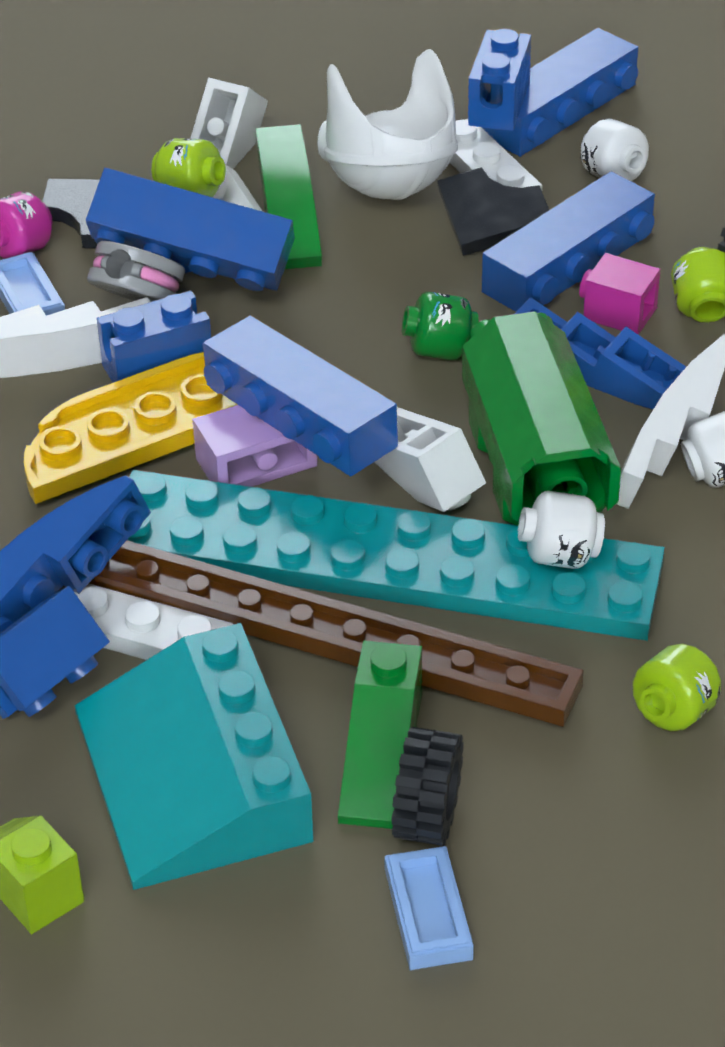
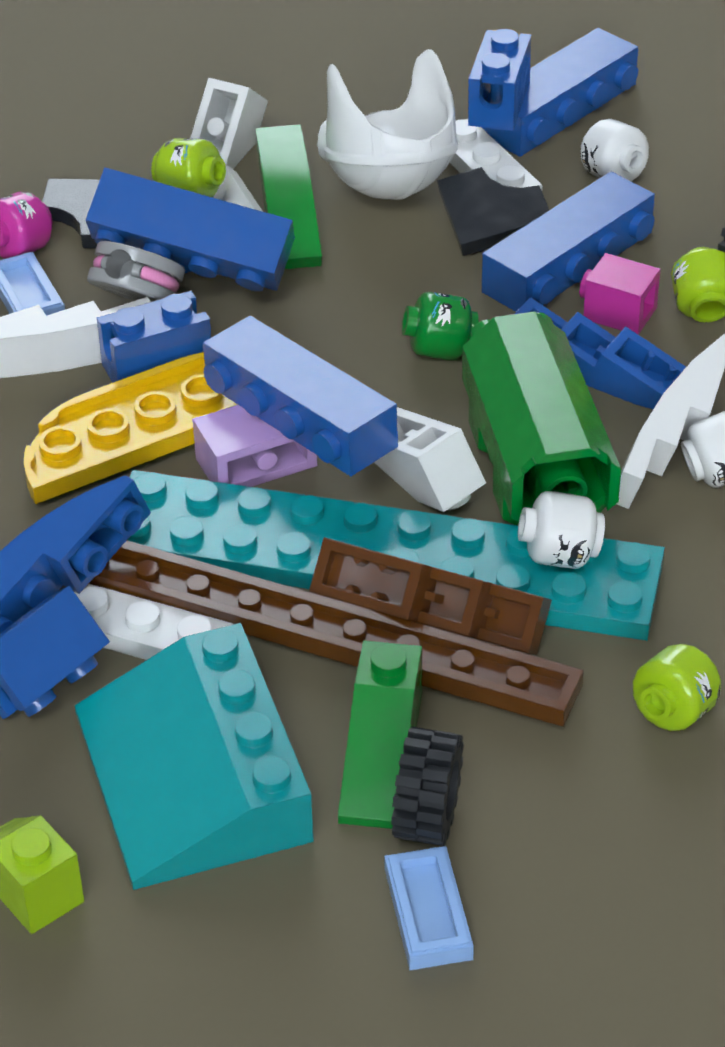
none -> reddish brown slope [309,537,552,655]

